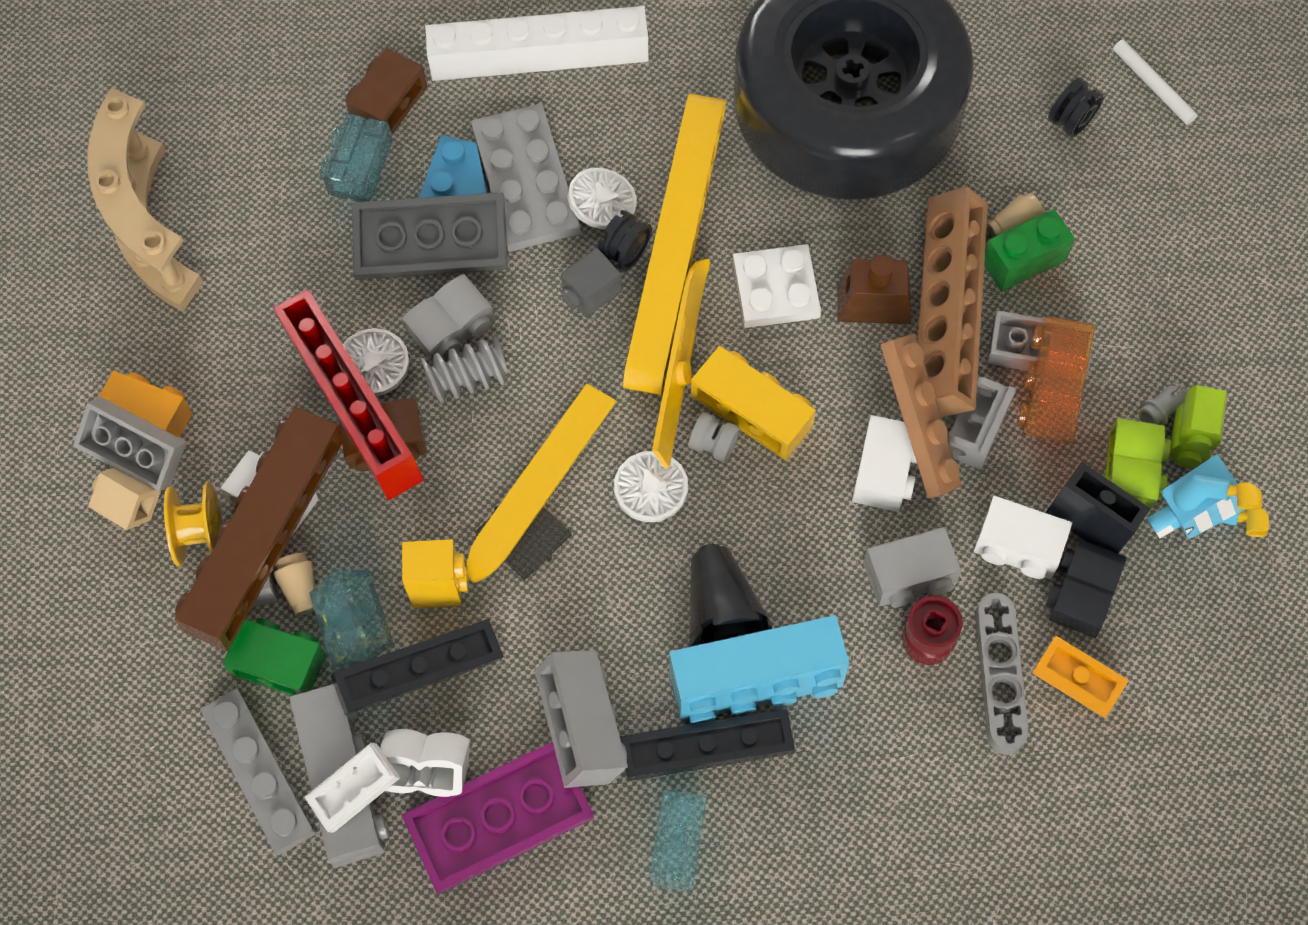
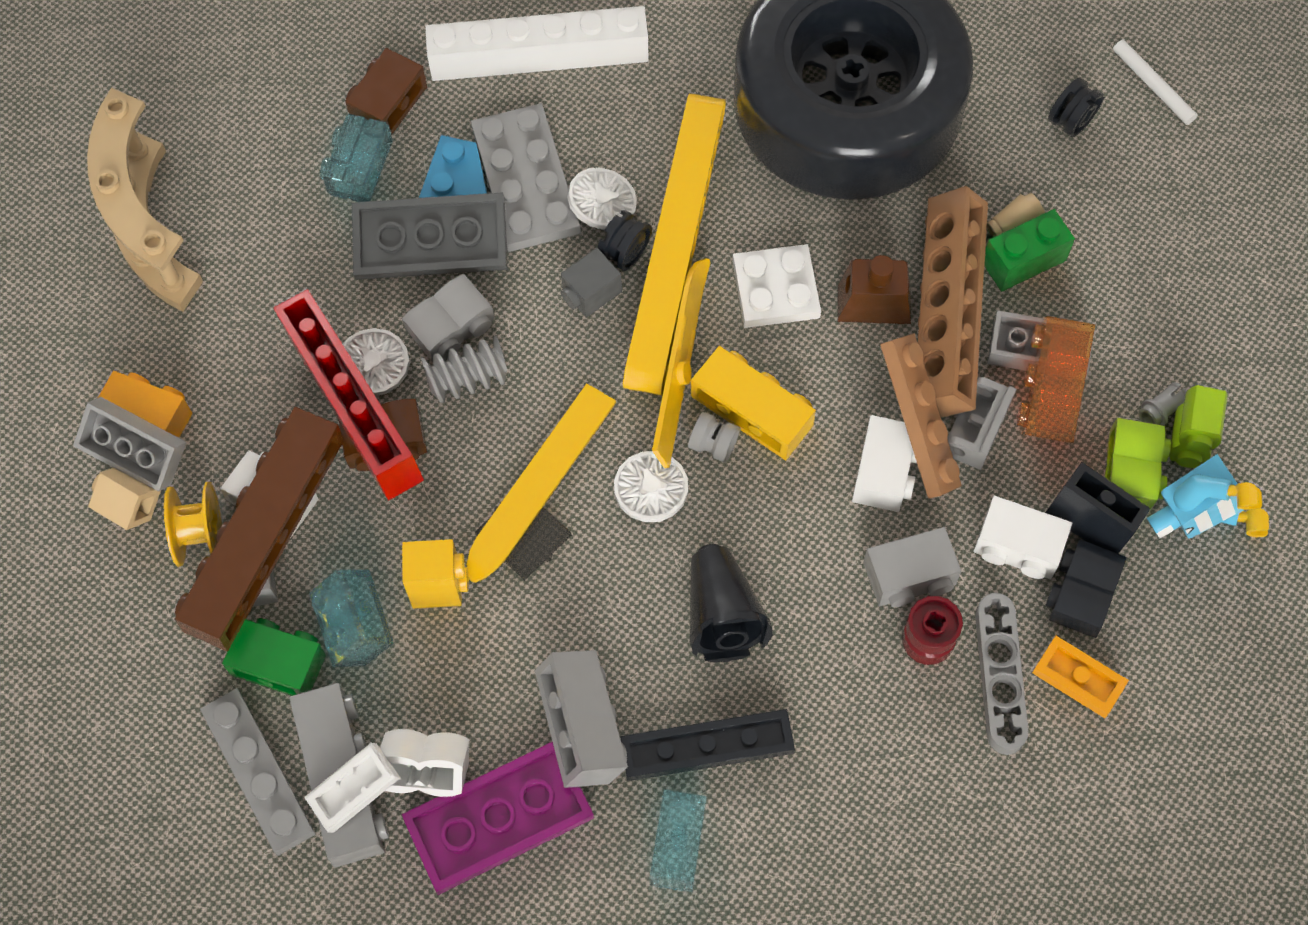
tan cone [273,553,319,617] -> none
black plate [331,619,504,715] -> none
medium azure brick [669,615,849,724] -> none

